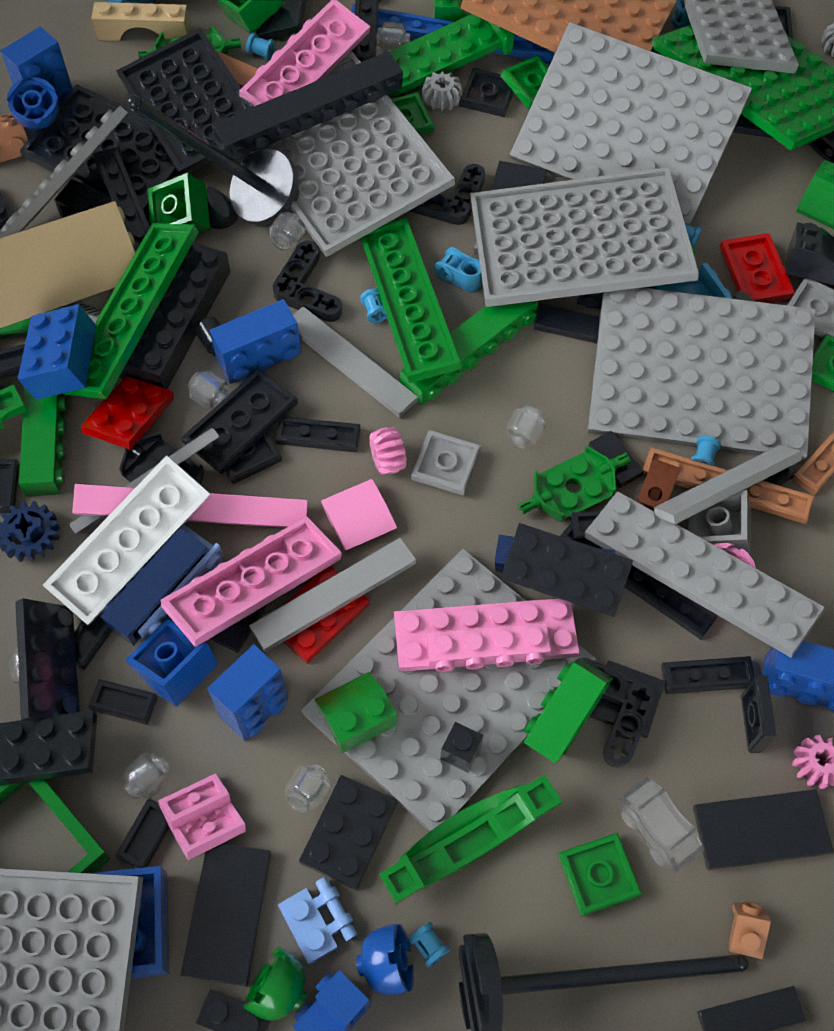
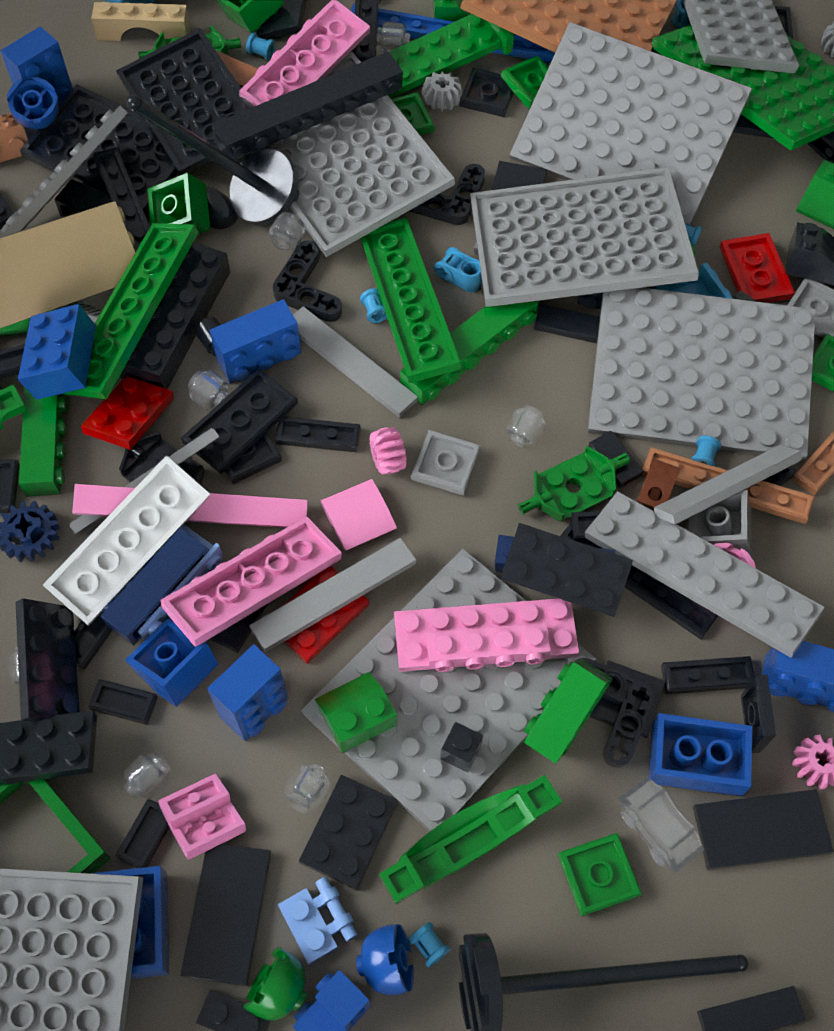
nougat bracket [728,901,771,959] -> none
none -> blue brick [648,713,752,797]

